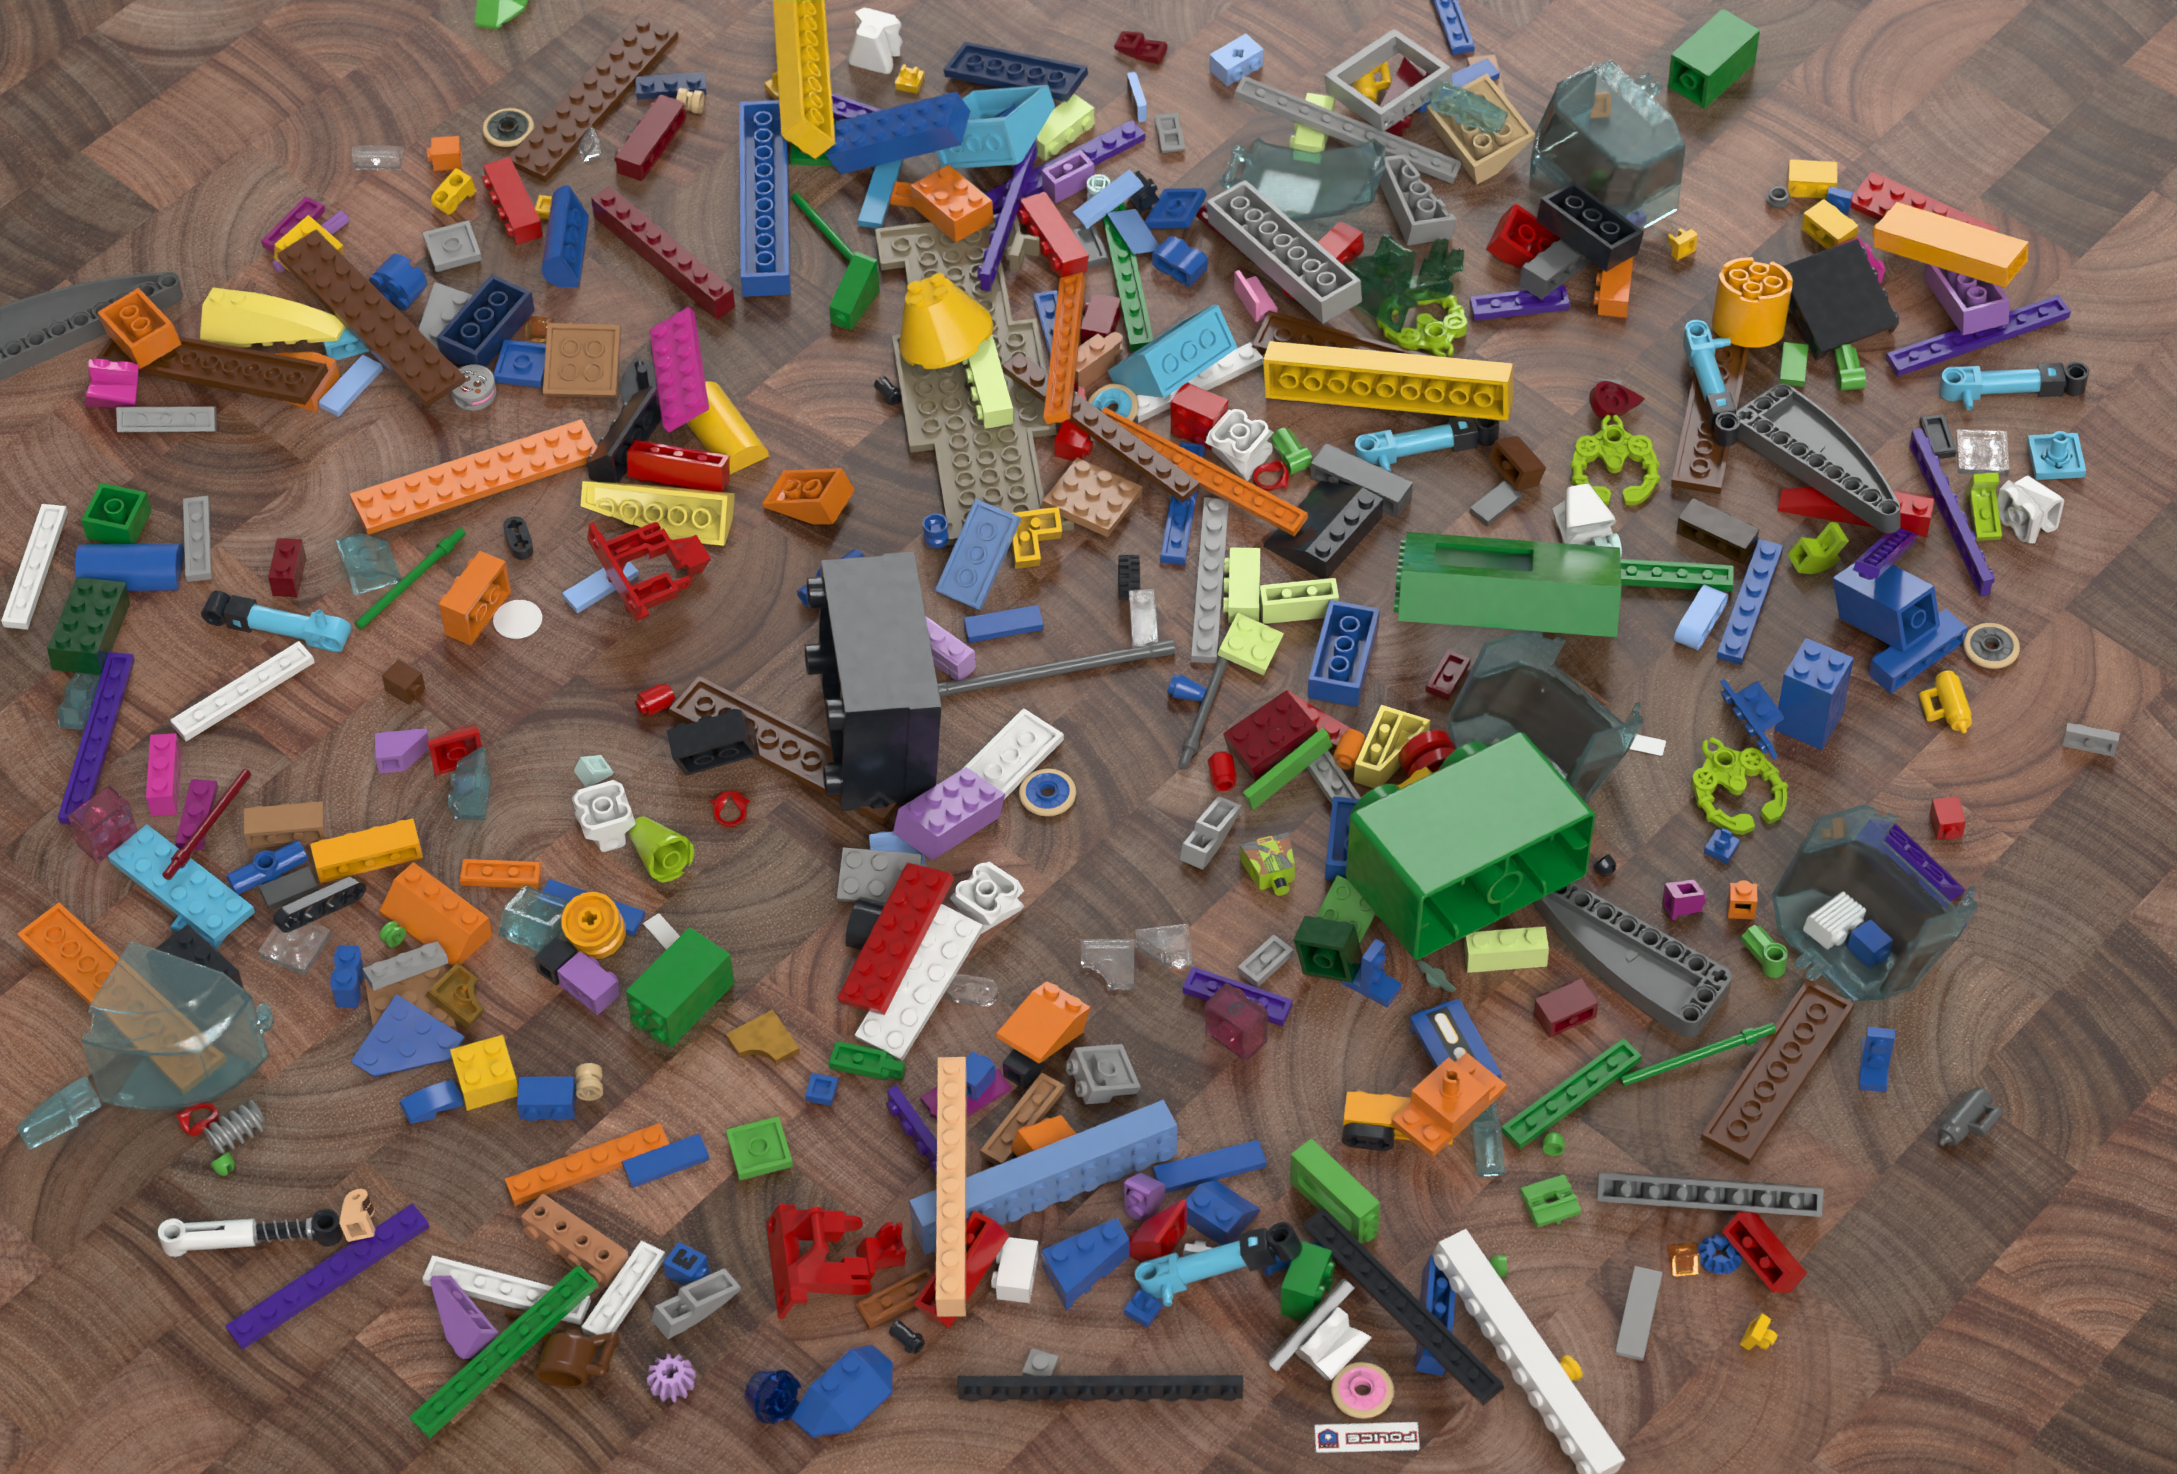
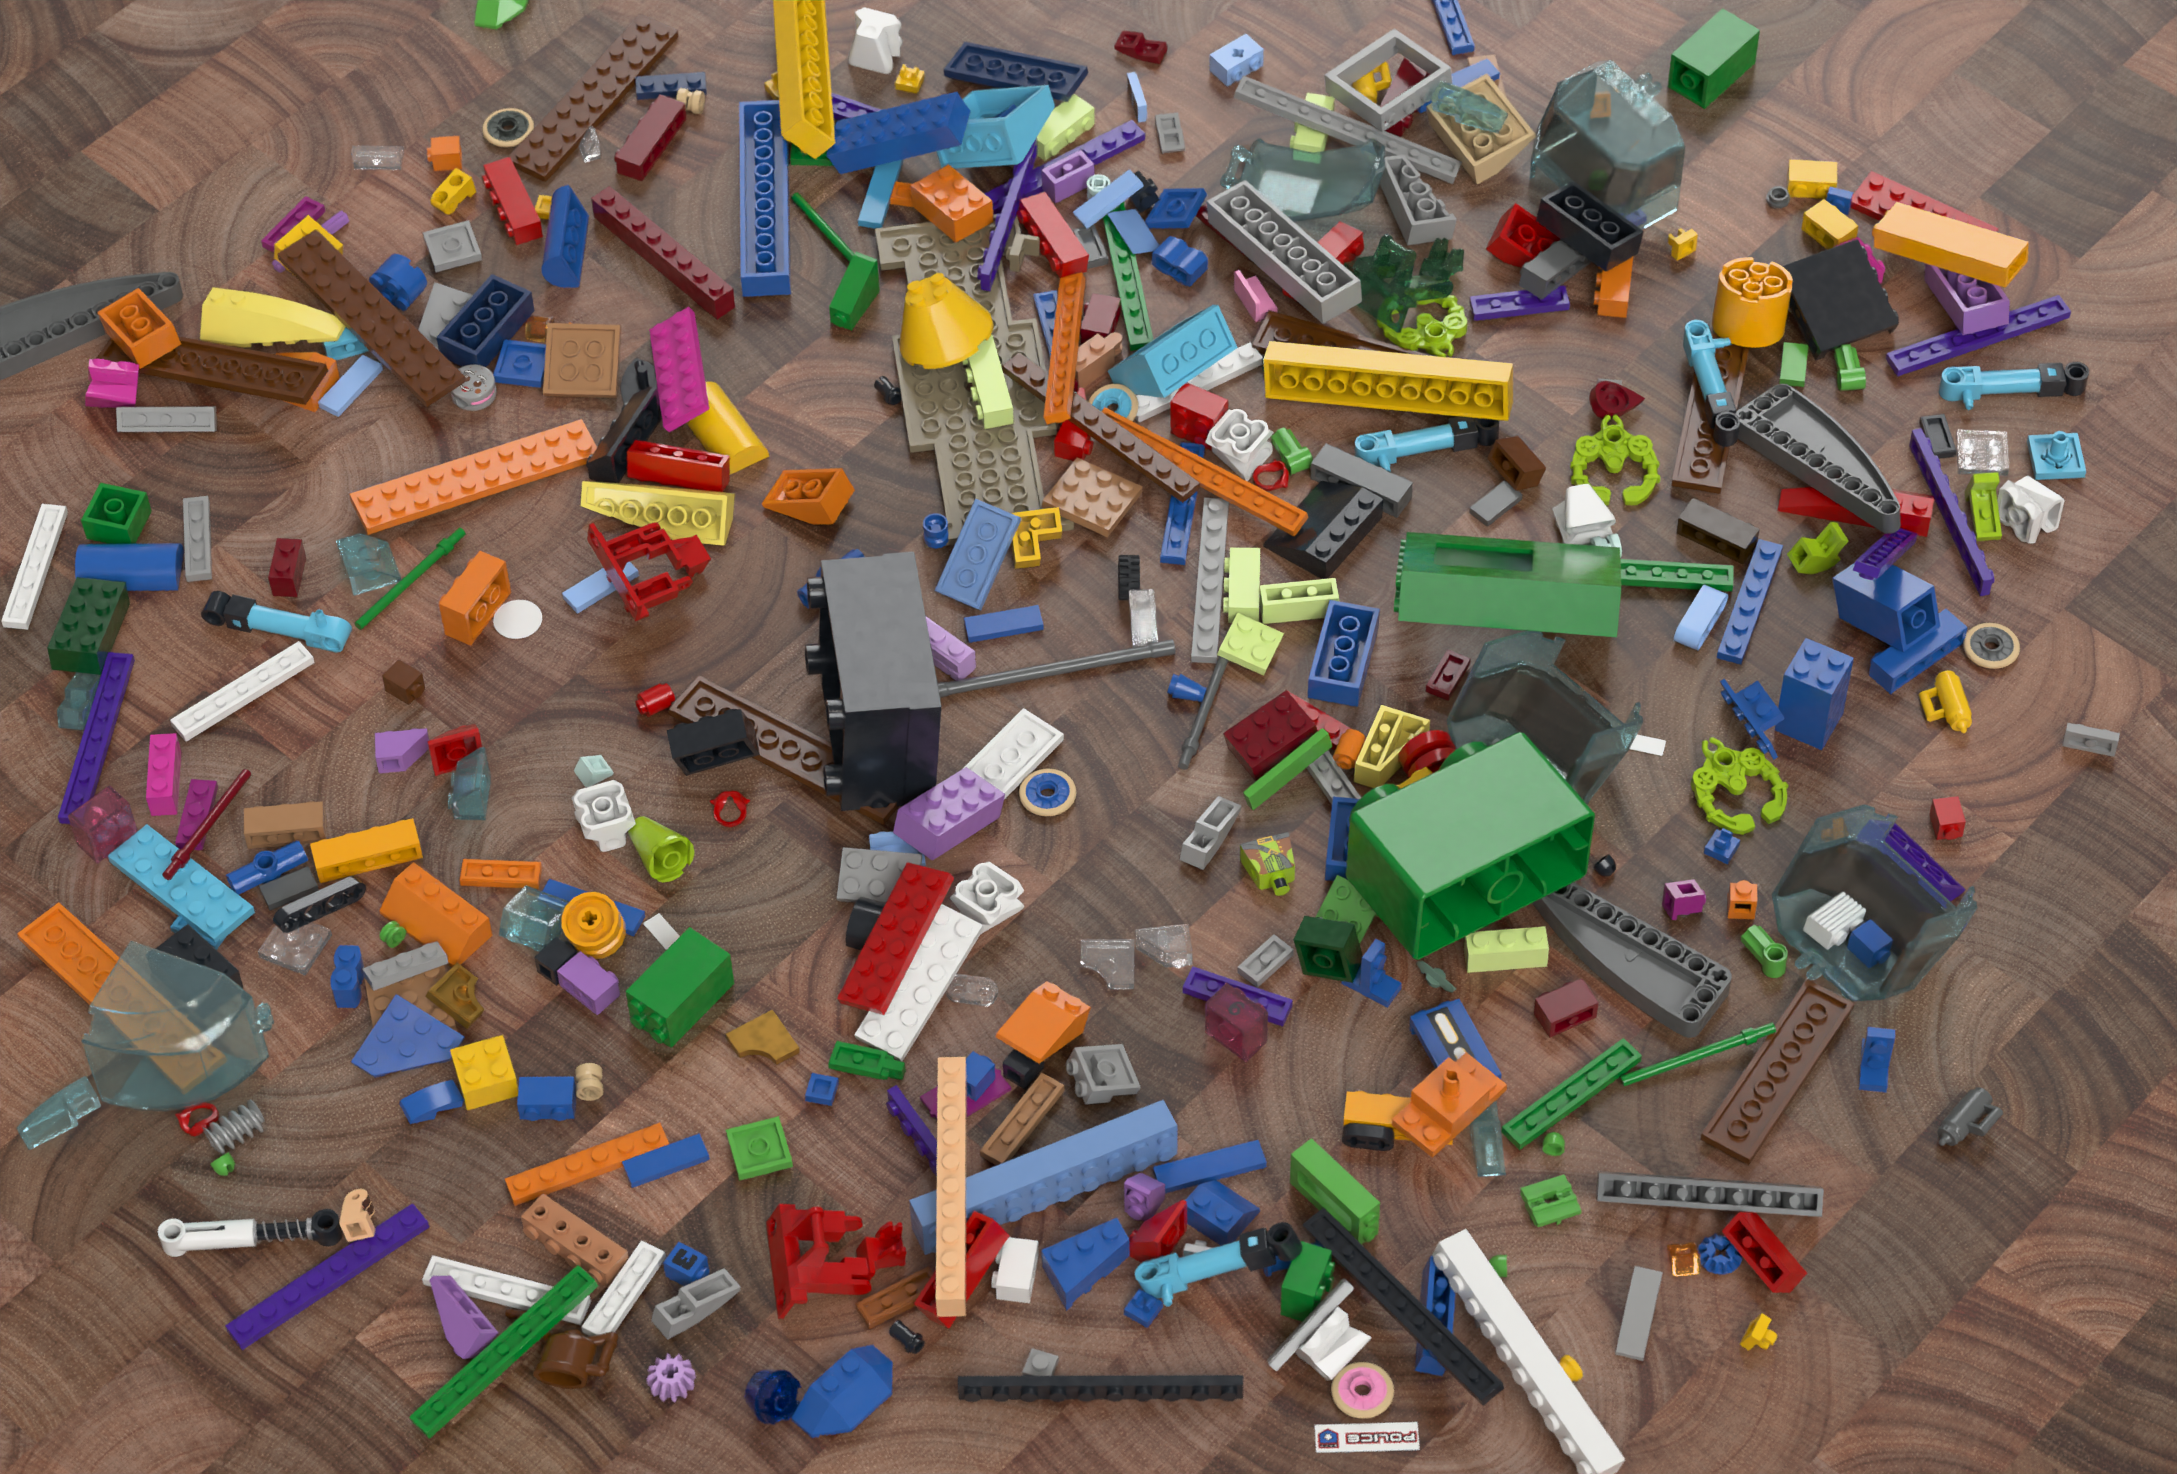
black beam [503,516,534,560] -> none
orange brick [1011,1115,1076,1157] -> none
red brick [1208,751,1237,792] -> none

